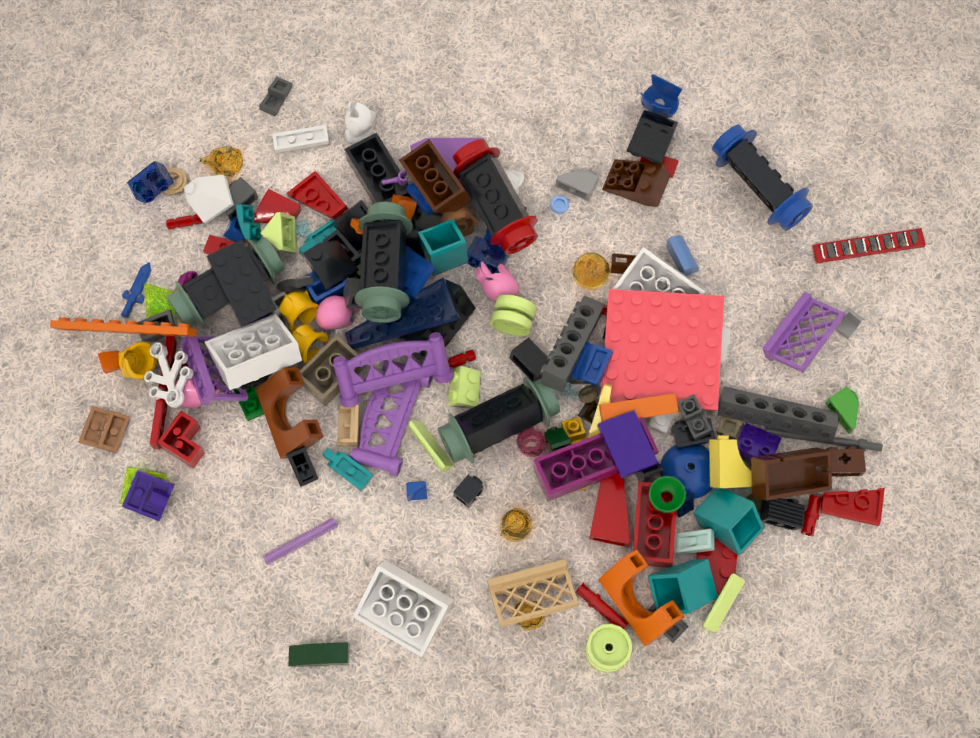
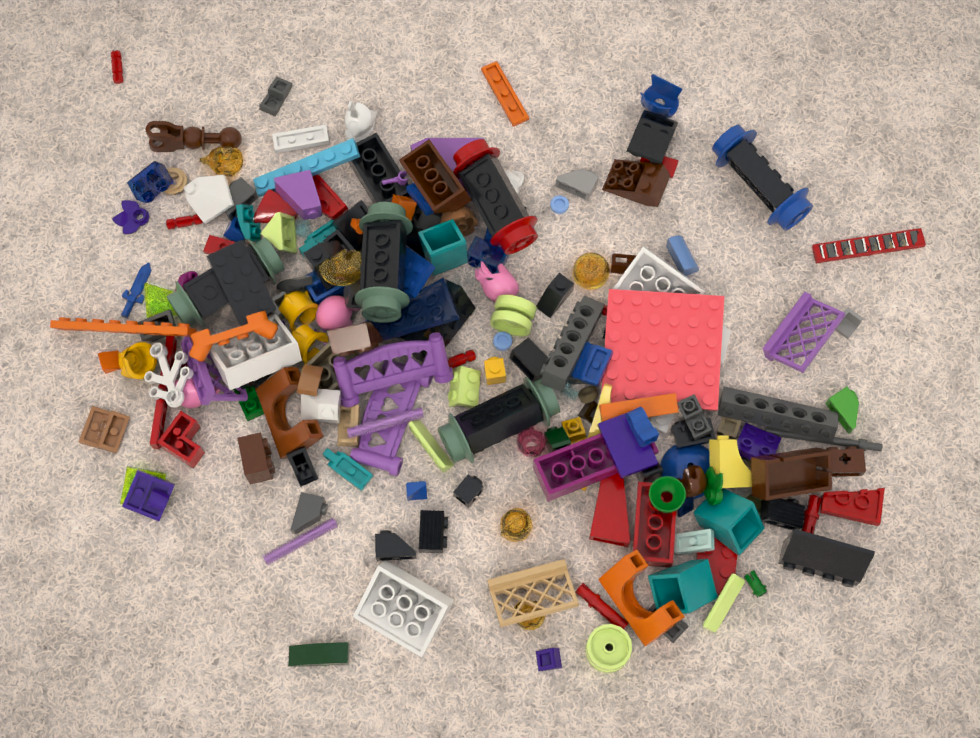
none -> red axle [111,50,124,84]
none -> dark purple plate [112,200,150,234]
none -> reddish brown piece [145,121,242,152]
none -> orange plate [189,311,278,362]
none -> reddish brown brick [237,432,276,485]
none -> medium azure plate [253,138,360,197]
none -> medium lavender slope [274,170,322,220]
none -> dark grey slope [290,492,328,534]
none -> medium nougat slope [297,364,324,397]
none -> white slope [301,389,341,424]
none -> clear yellow helmet [319,249,361,286]
none -> slope [328,322,383,357]
none -> lavender axle [347,407,424,438]
none -> black slope [375,530,417,561]
none -> black brick [419,510,448,553]
none -> orange tile [481,61,529,127]
none -> yellow brick [484,357,506,385]
none -> light blue tile [493,332,512,351]
none -> black slope [536,273,574,318]
none -> dark purple slope [536,647,562,672]
none -> blue leg [626,406,659,448]
none -> reddish brown hair [677,465,707,498]
none -> green plate [703,466,723,506]
none -> green pin [744,570,767,598]
none -> black slope [778,529,875,588]

